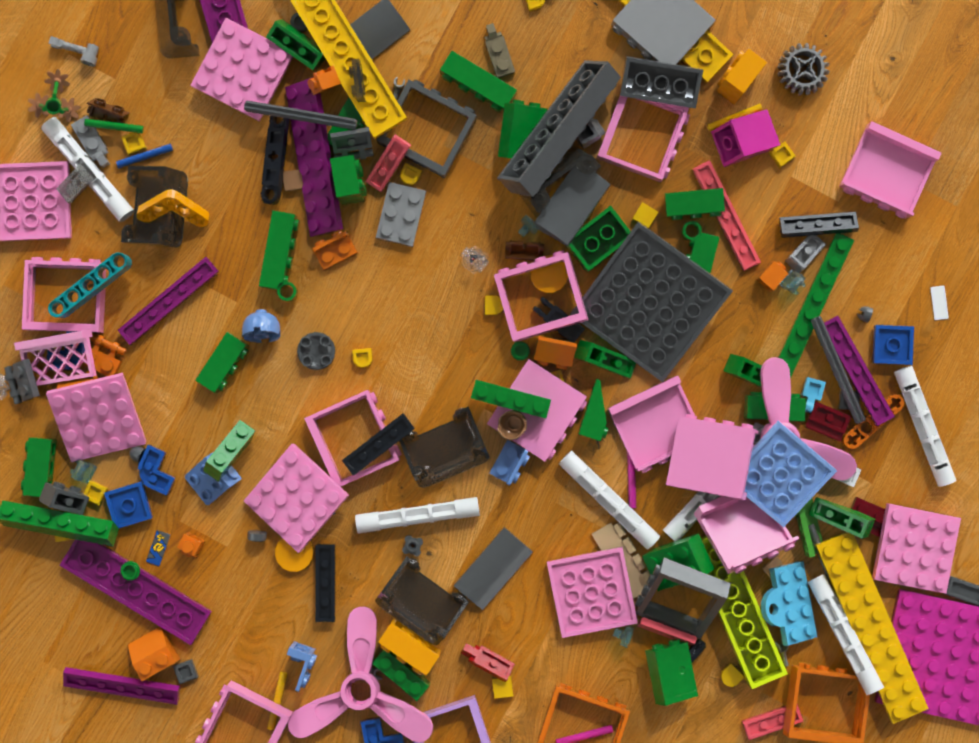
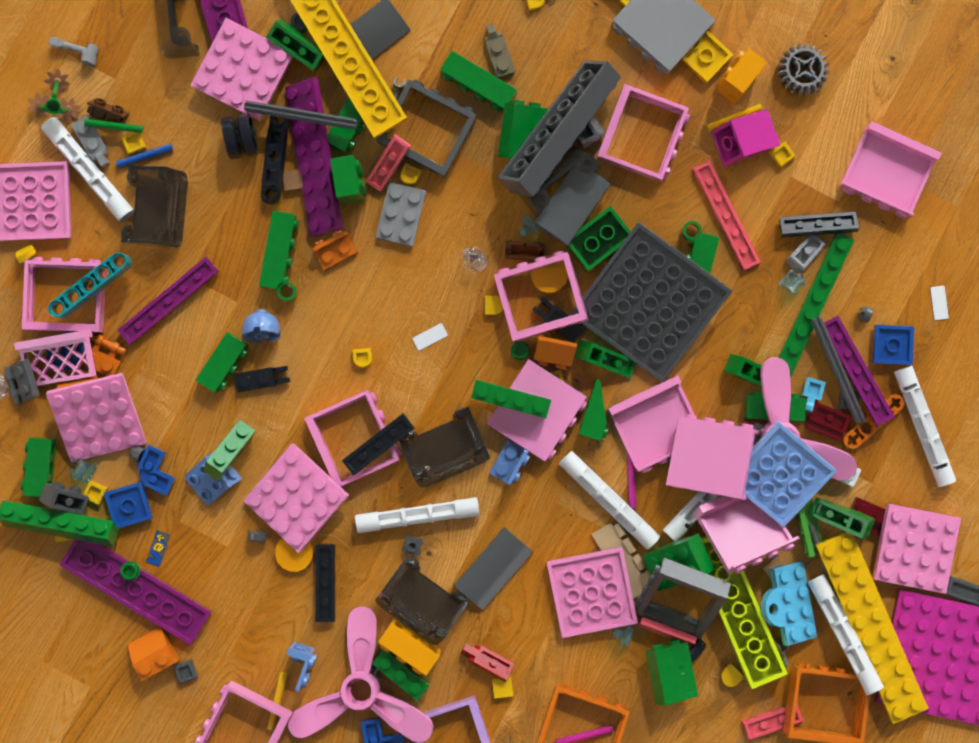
clear smoke plate [56,163,97,203] -> none
magenta plate [63,667,180,705] -> none
light orange beam [136,189,210,227] -> none
orange brick [177,532,205,558] -> none
dark grey dish [297,332,335,370] -> none
orange brick [308,66,341,95] -> none
dark grey plate [330,127,374,160] -> none
clear smoke plate [349,59,366,103] -> none
medium nougat hair [497,410,527,440] -> none
dark grey slope [620,56,703,109] -> none
yellow tile [632,202,658,228] -> none
green brick [665,188,725,220] -> none
orange brick [756,261,789,292] -> none
none -> yellow tile [15,245,36,263]
none -> black wheel [221,113,258,160]
none -> black hinge [234,366,290,393]
none -> white sticker [412,323,448,350]

